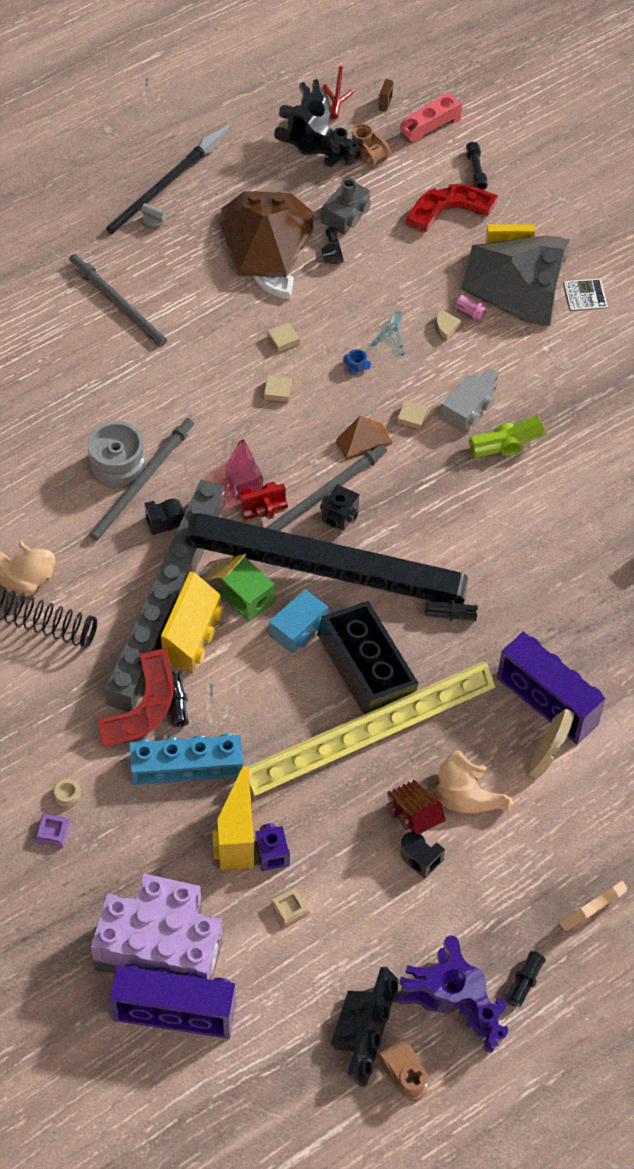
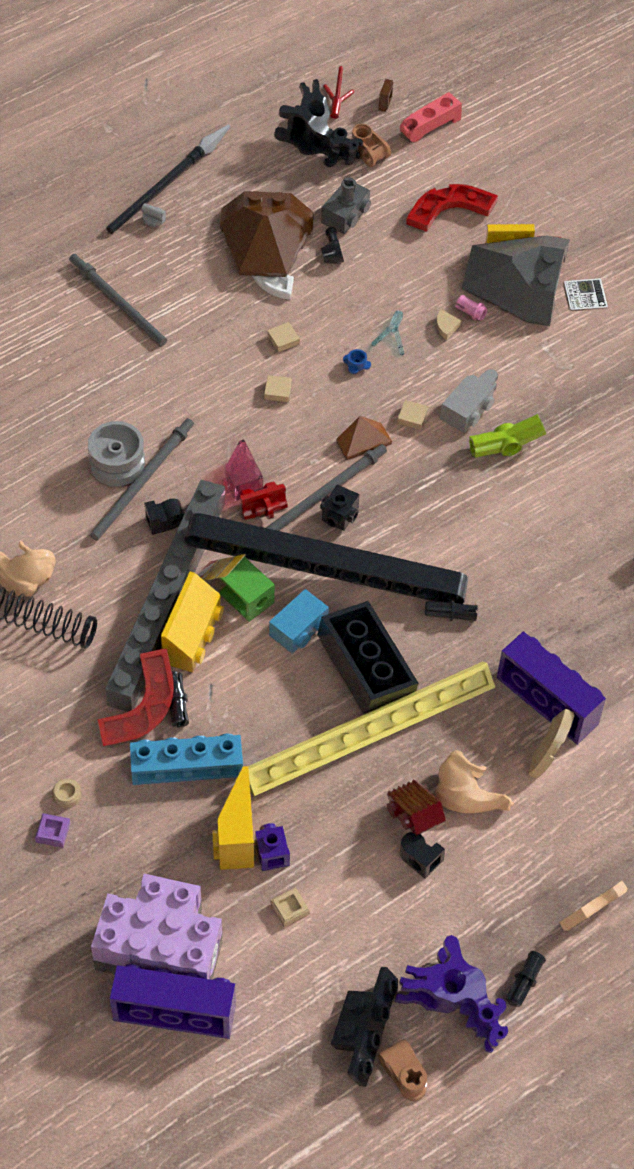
black bar [466,142,488,190] -> none

